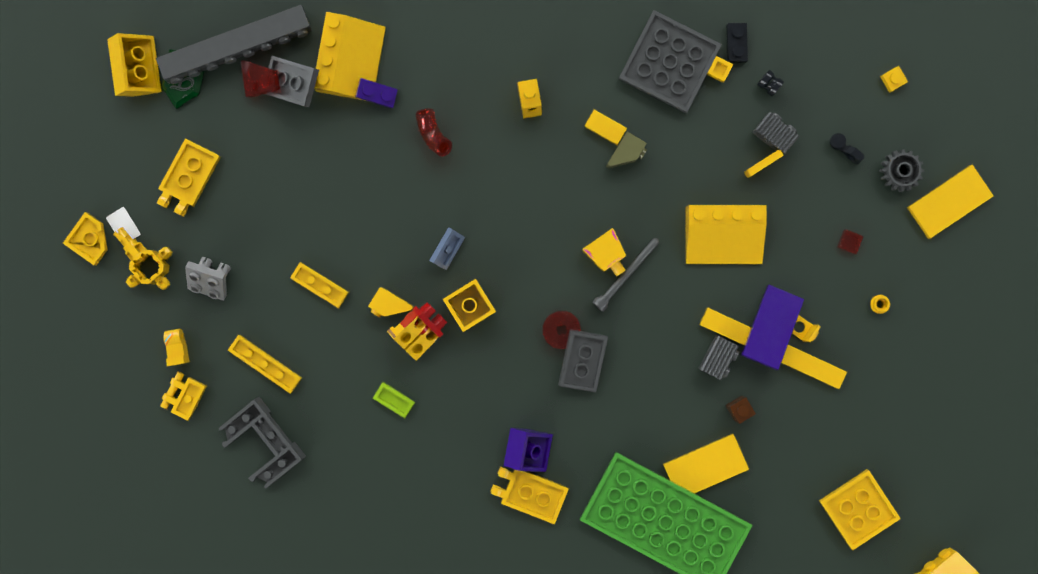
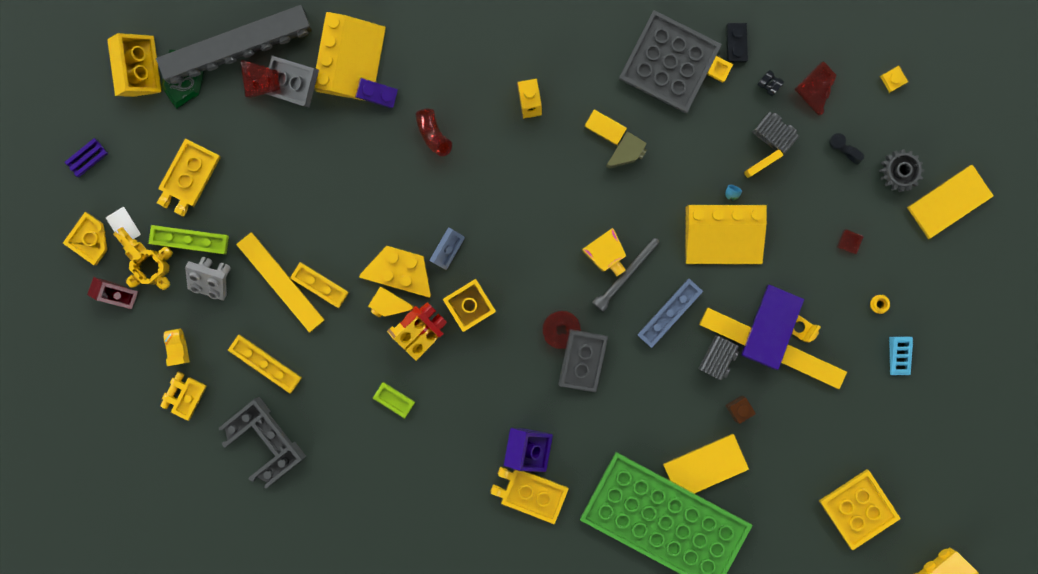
none -> dark purple tile [65,138,108,177]
none -> dark red slope [87,277,138,309]
none -> lime plate [148,225,229,254]
none -> yellow tile [236,232,325,332]
none -> yellow wing [359,246,431,298]
none -> sand blue plate [637,278,703,348]
none -> dark azure hinge [725,185,742,201]
none -> clear red wing [795,61,836,115]
none -> medium azure slope [889,336,913,375]

